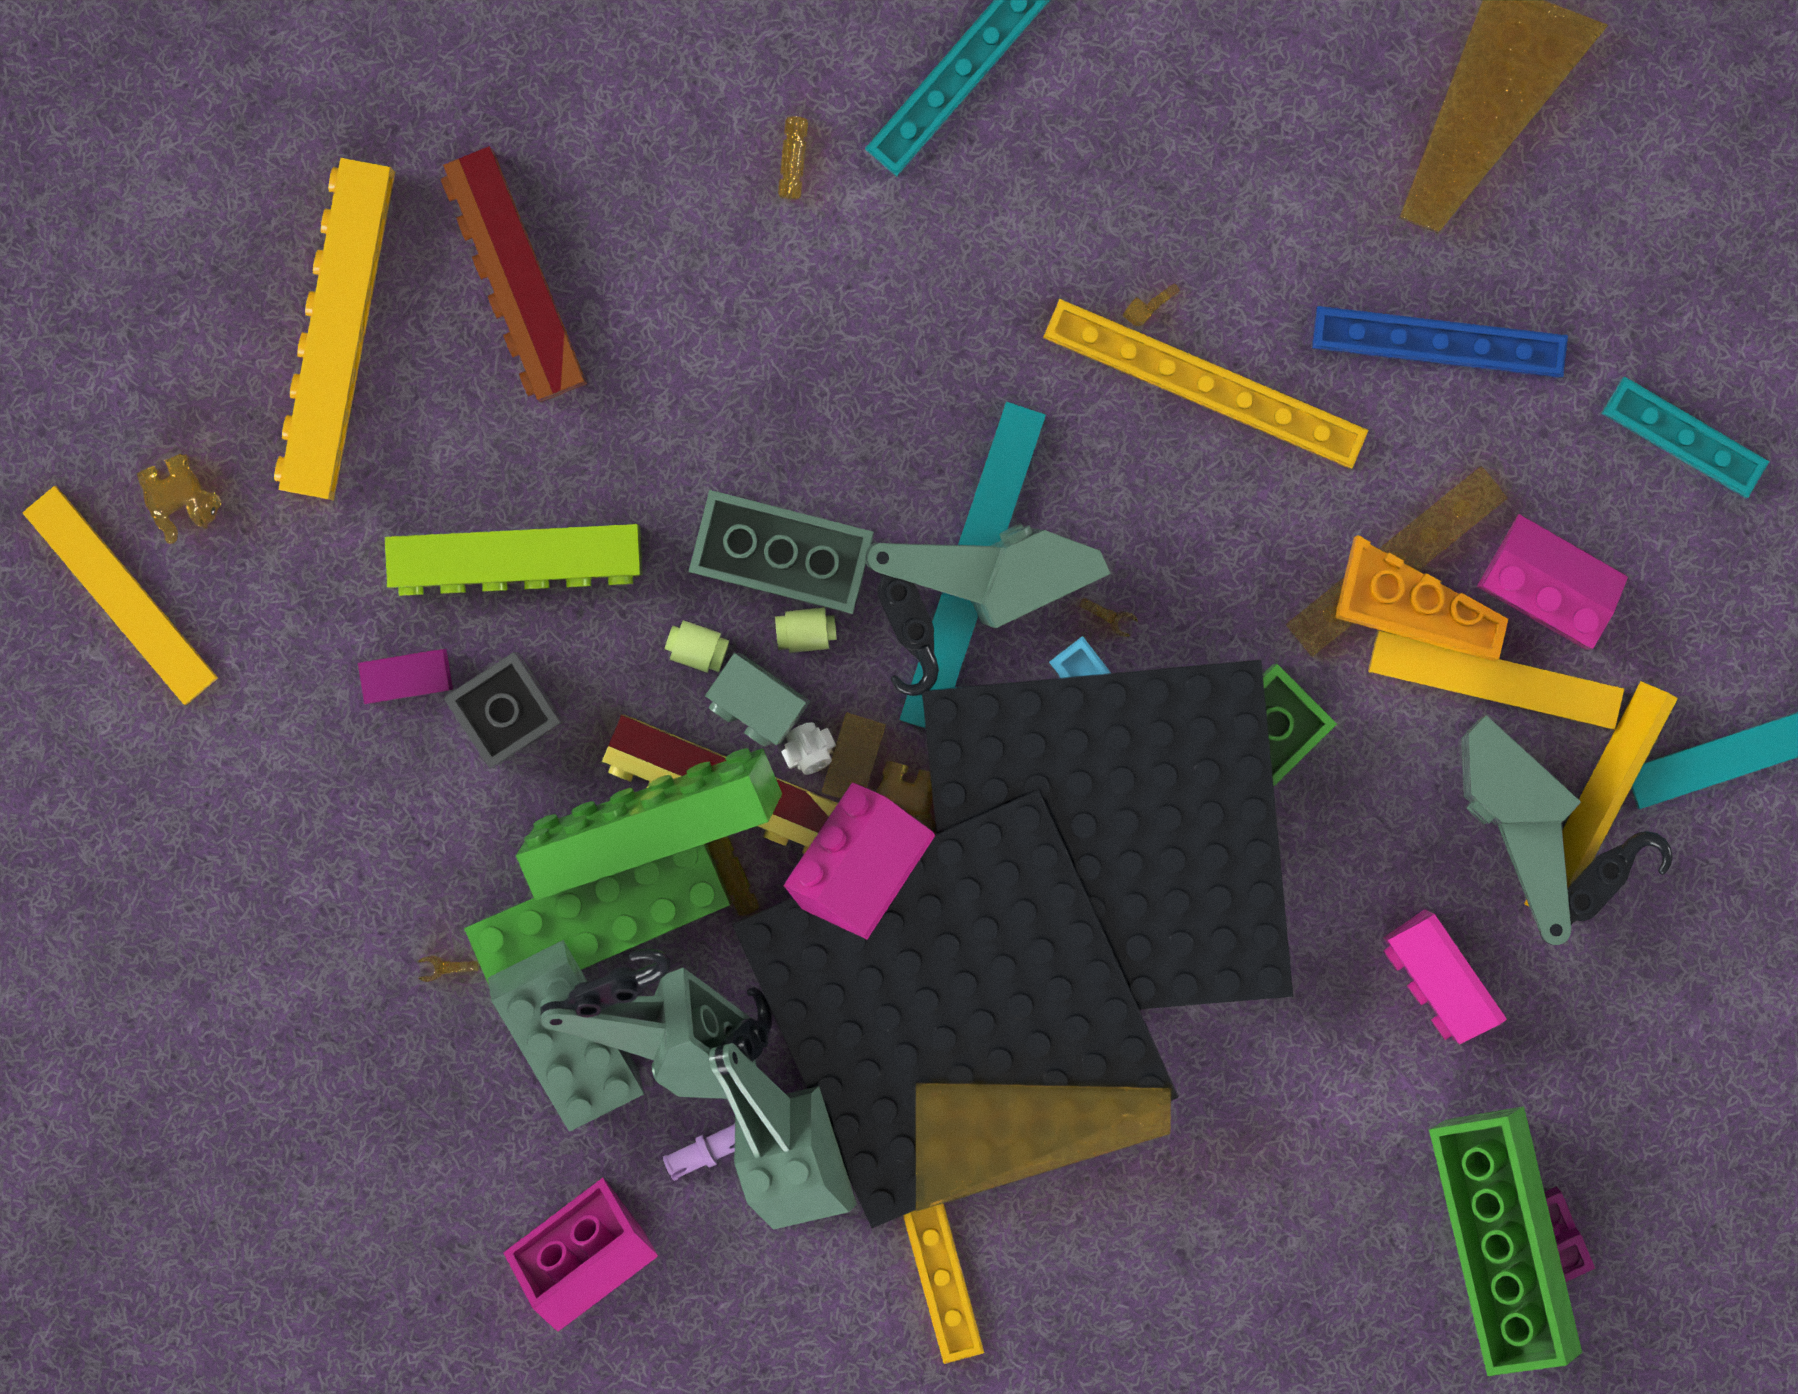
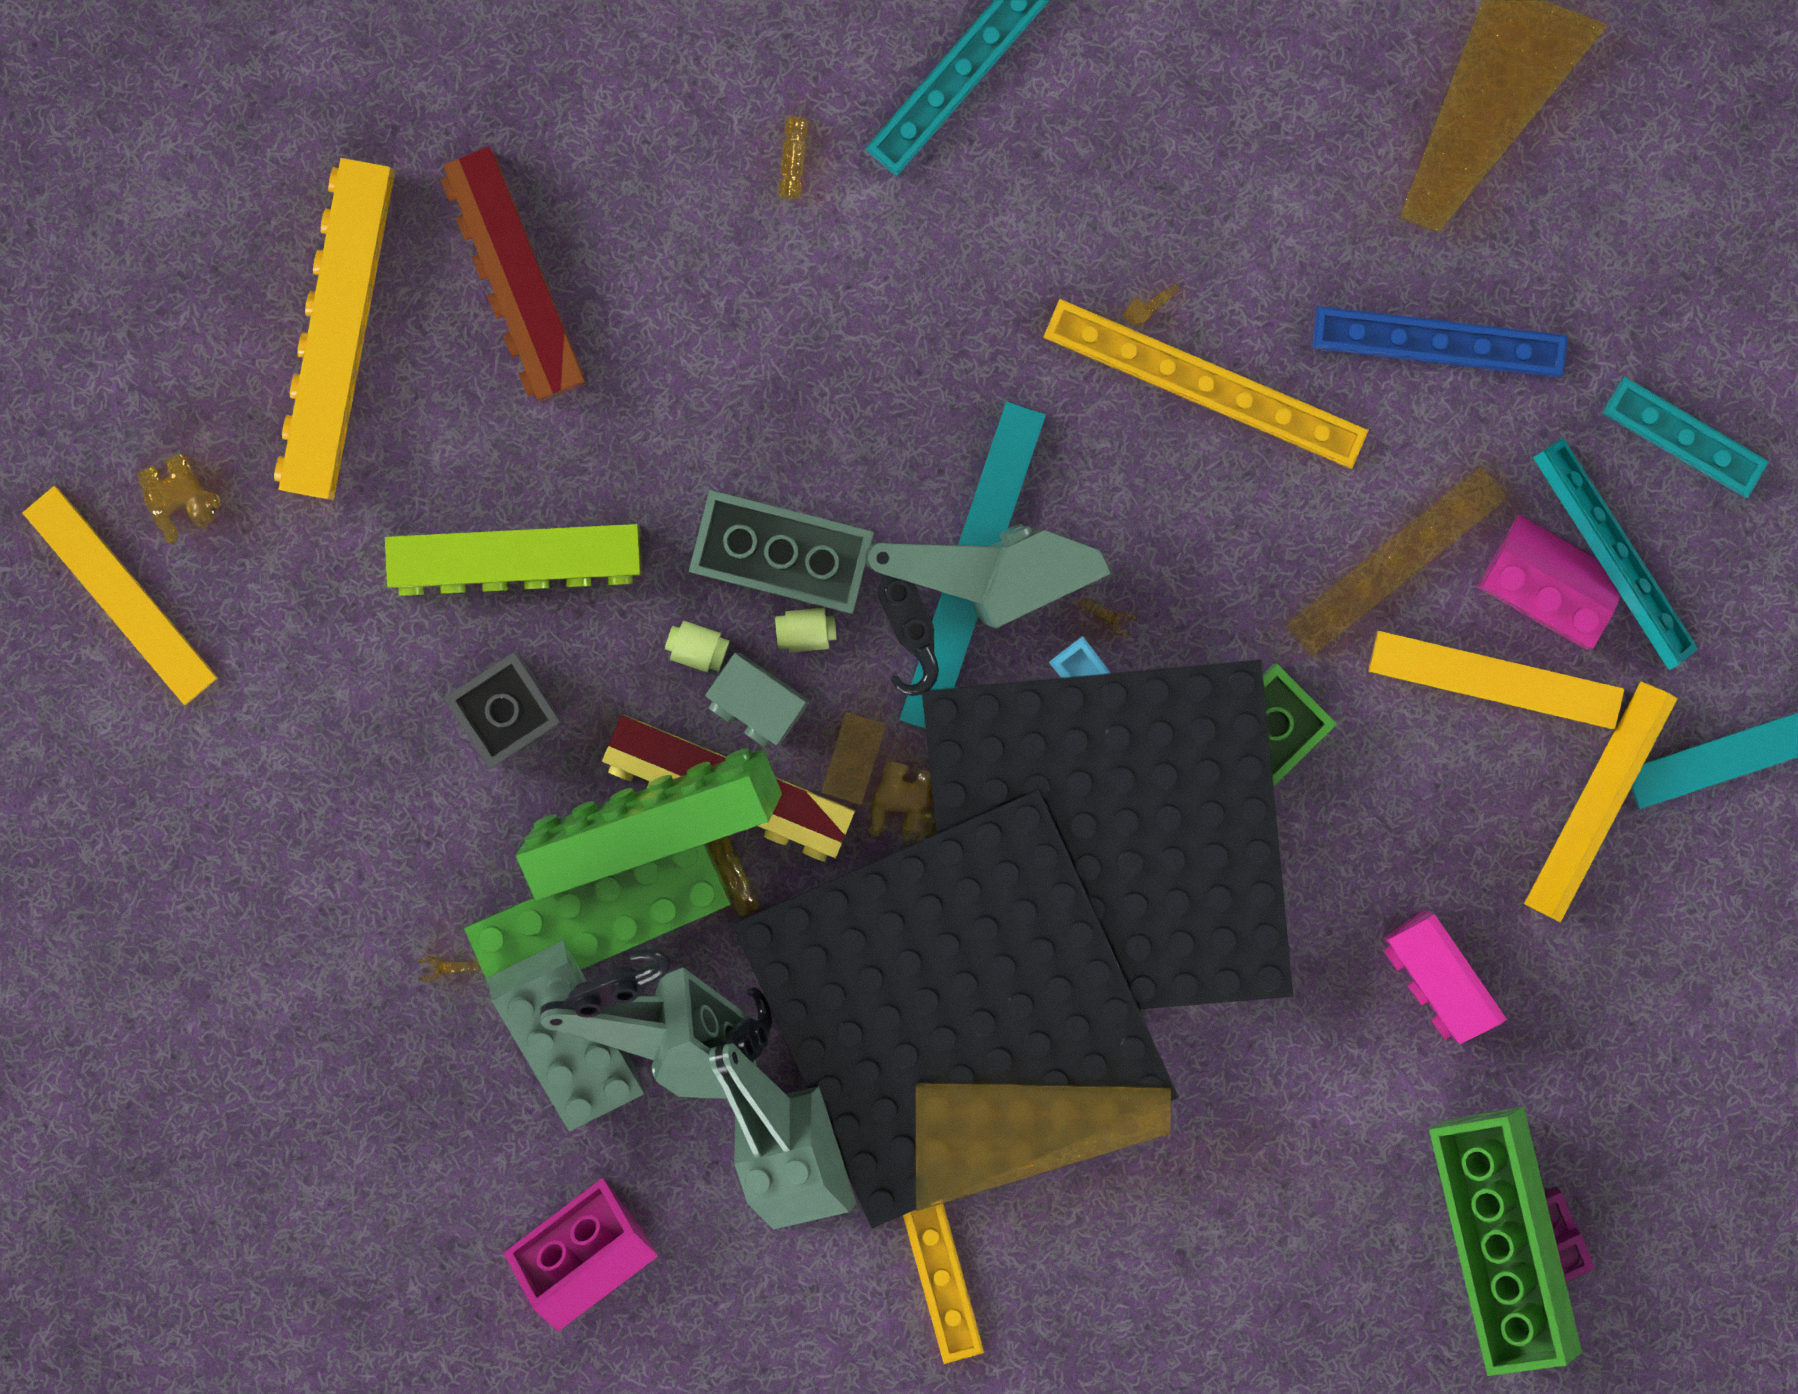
magenta slope [358,648,453,704] -> none
lavender pin [663,1123,735,1181] -> none
white gear [781,722,836,775] -> none
dark pink slope [783,782,935,939] -> none
light orange wing [1335,535,1508,661] -> none
sand green slope [1461,715,1673,945] -> none
none -> teal tile [1533,437,1698,670]

